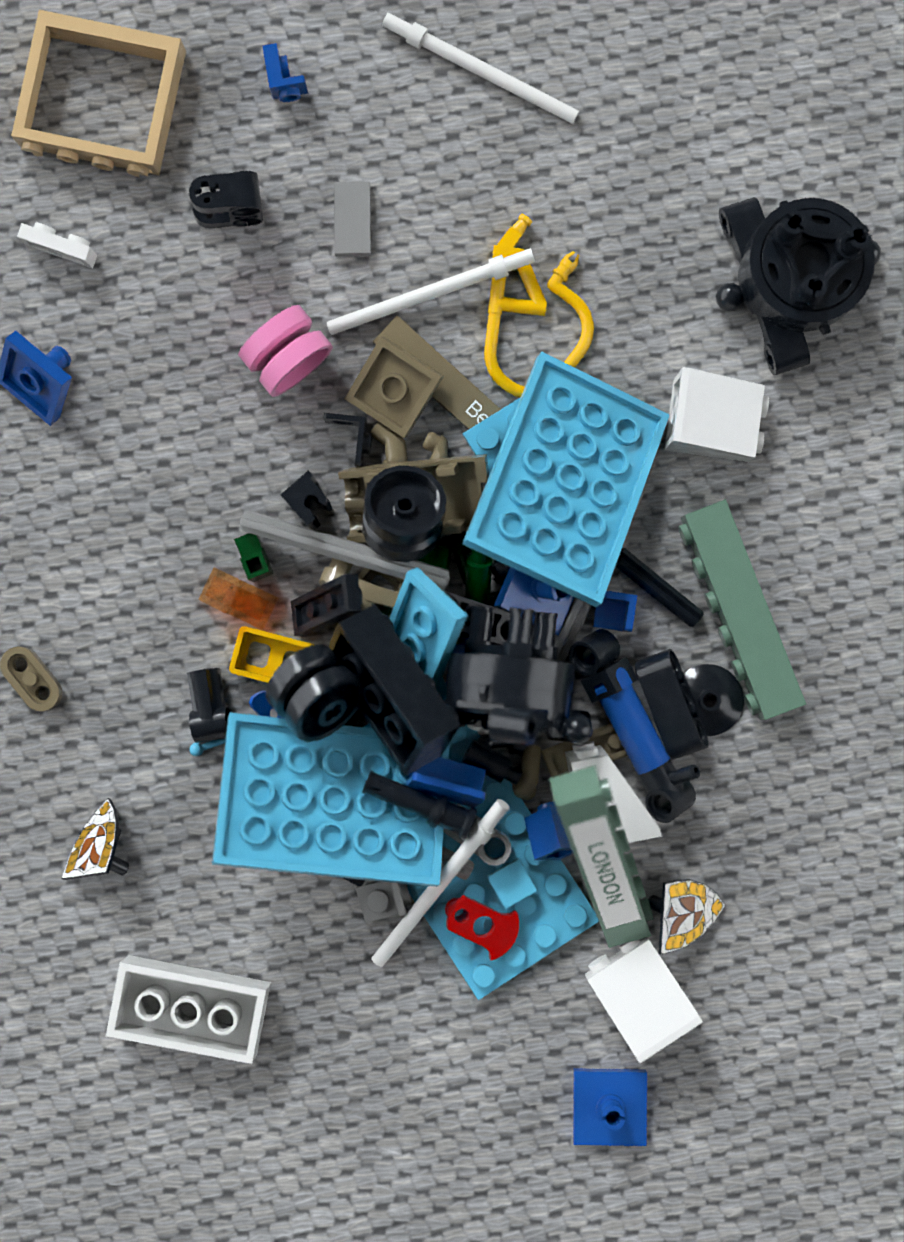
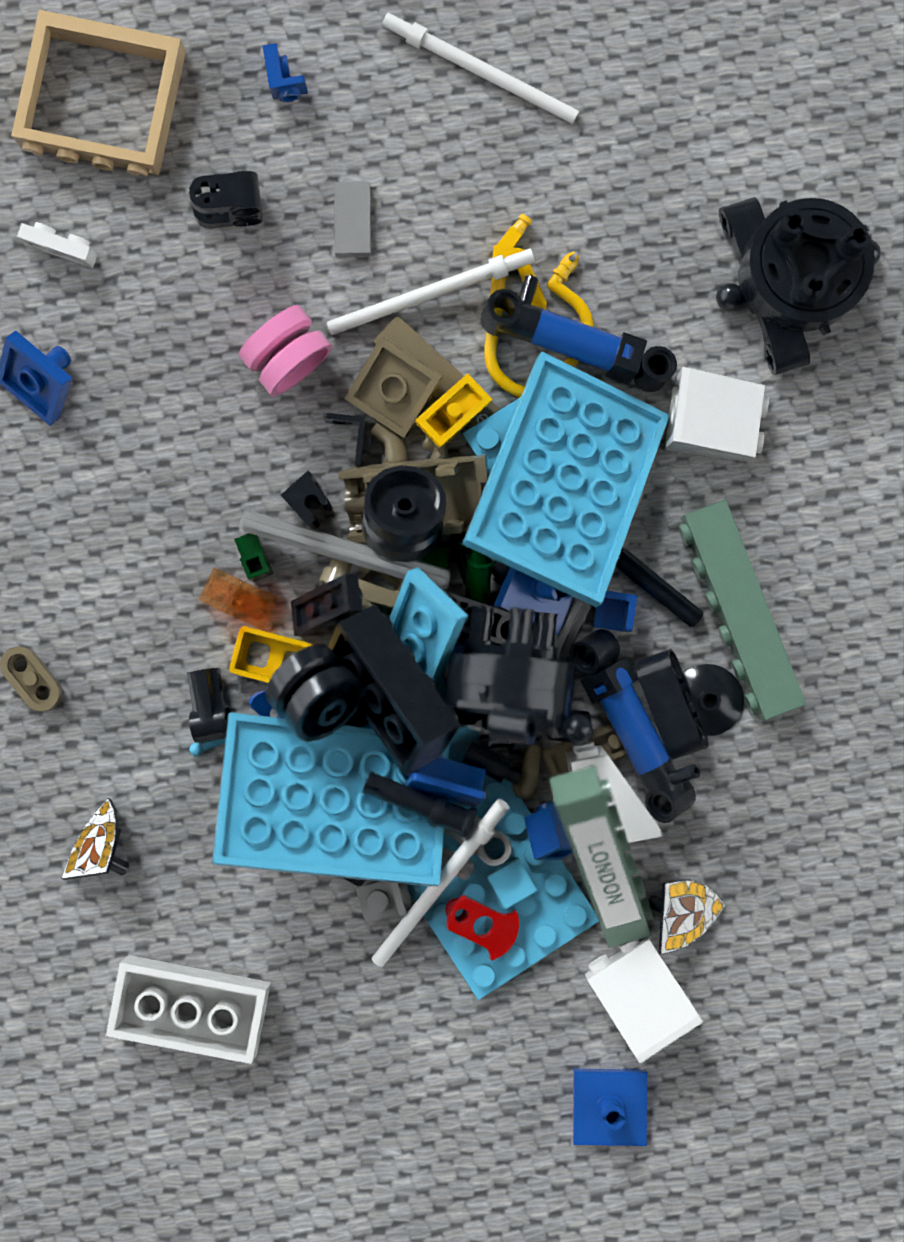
none -> yellow slope [415,373,493,448]
none -> black piece [480,275,677,393]

